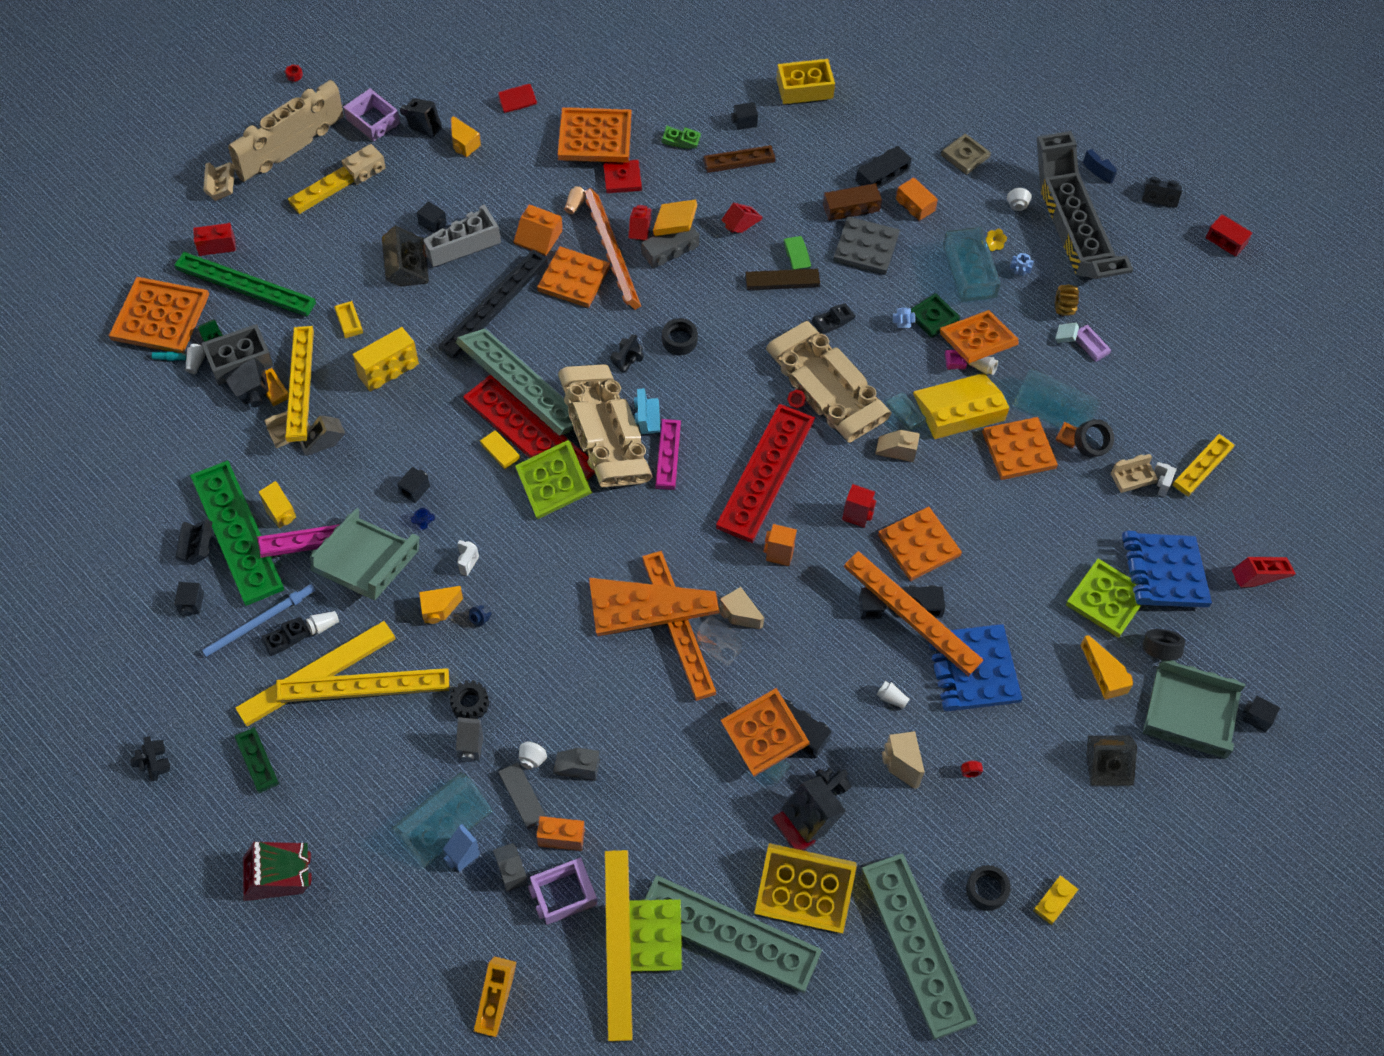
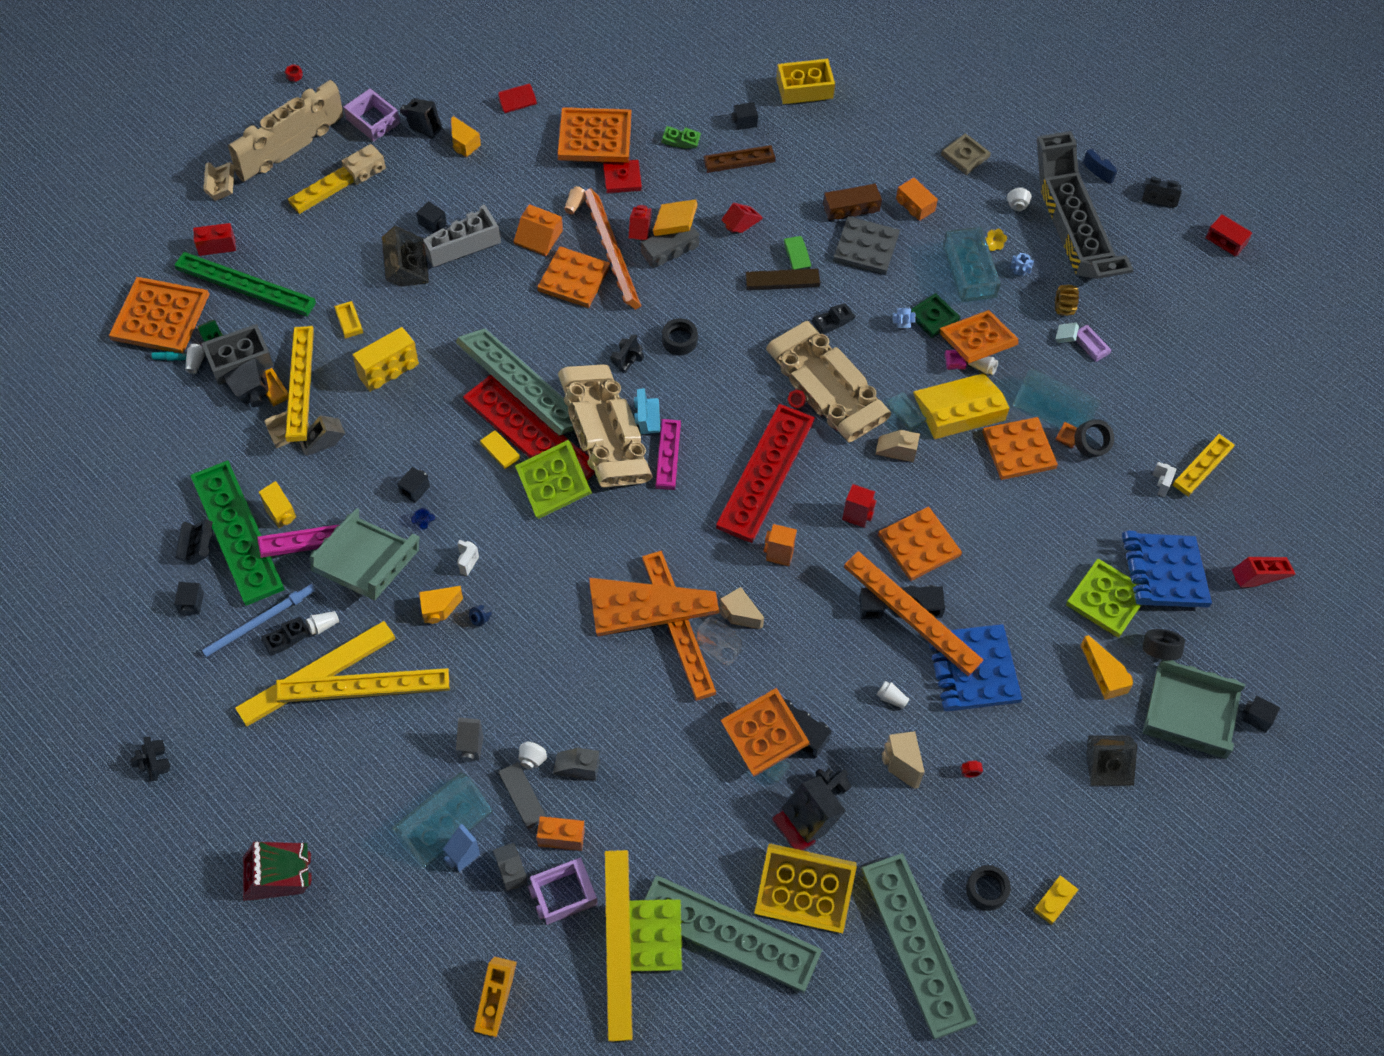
dark green plate [234,727,279,794] -> none
black plate [438,250,548,359] -> none
black tyre [450,680,489,719] -> none
black brick [856,146,912,189] -> none
tan bracket [1111,454,1158,493] -> none

